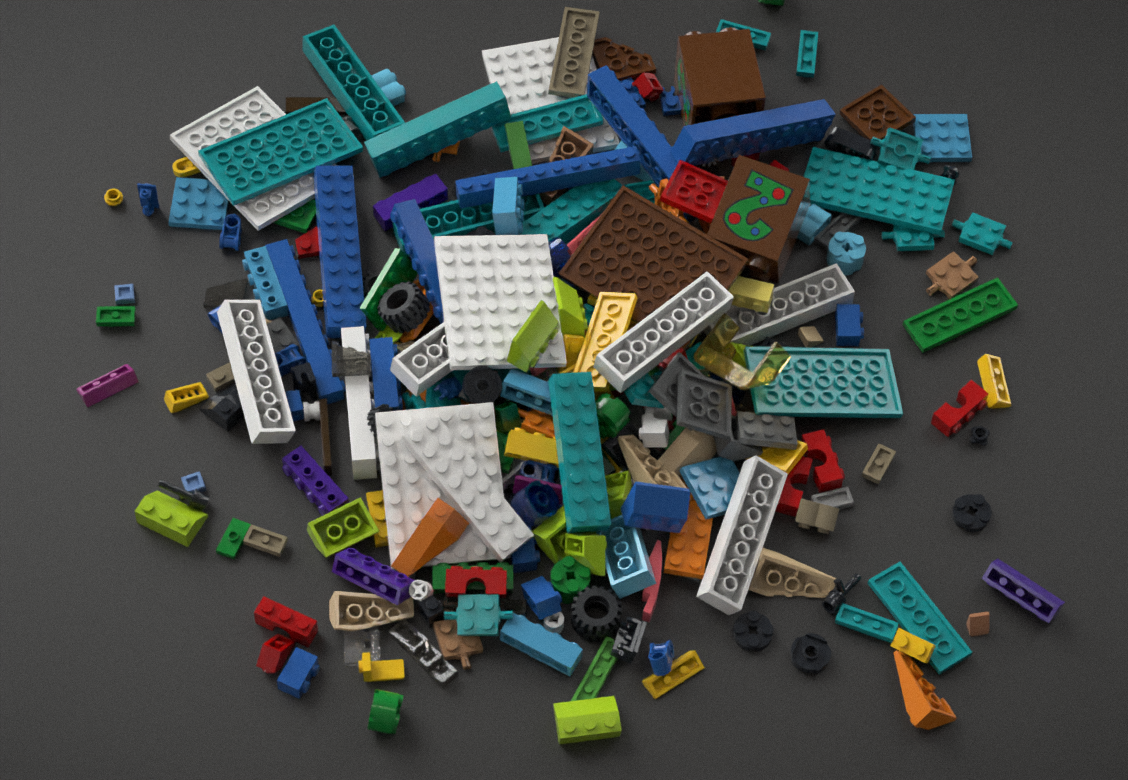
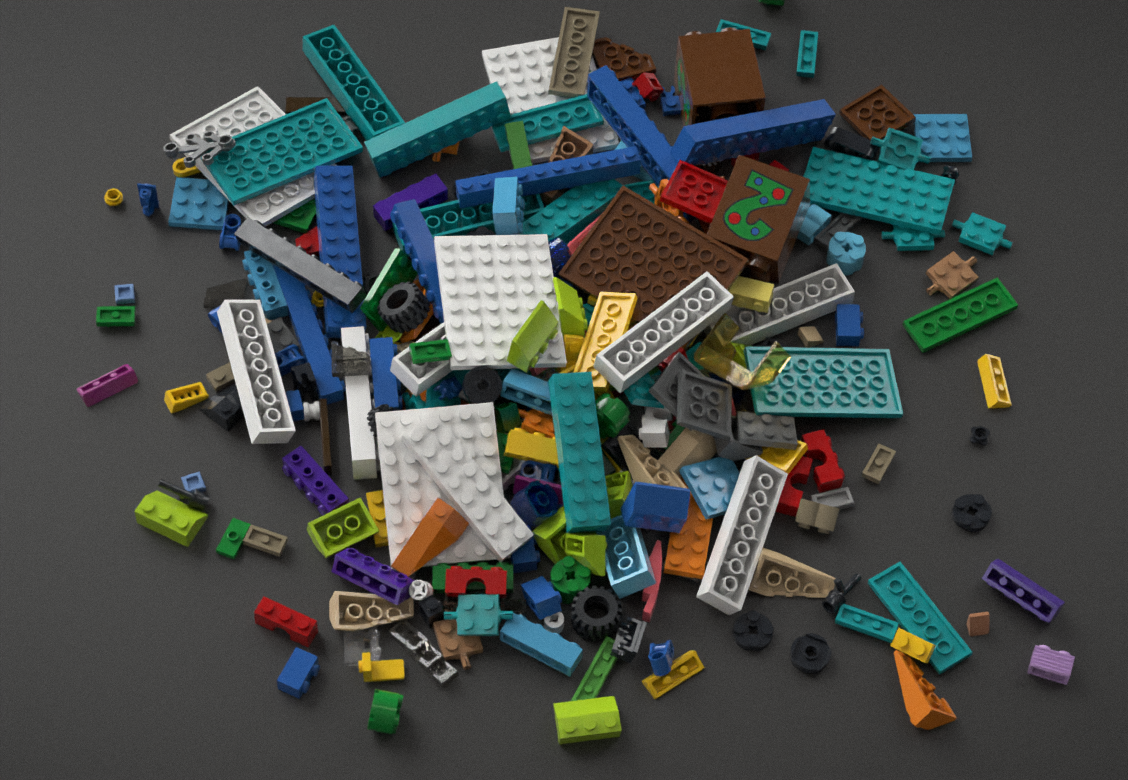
red slope [256,634,296,674] -> none
medium azure brick [371,69,406,106] -> none
red arch [931,379,989,437] -> none
none -> dark grey plant [163,131,236,168]
none -> brick [234,217,366,313]
none -> green plate [409,339,452,364]
none -> lavender brick [1027,645,1075,685]

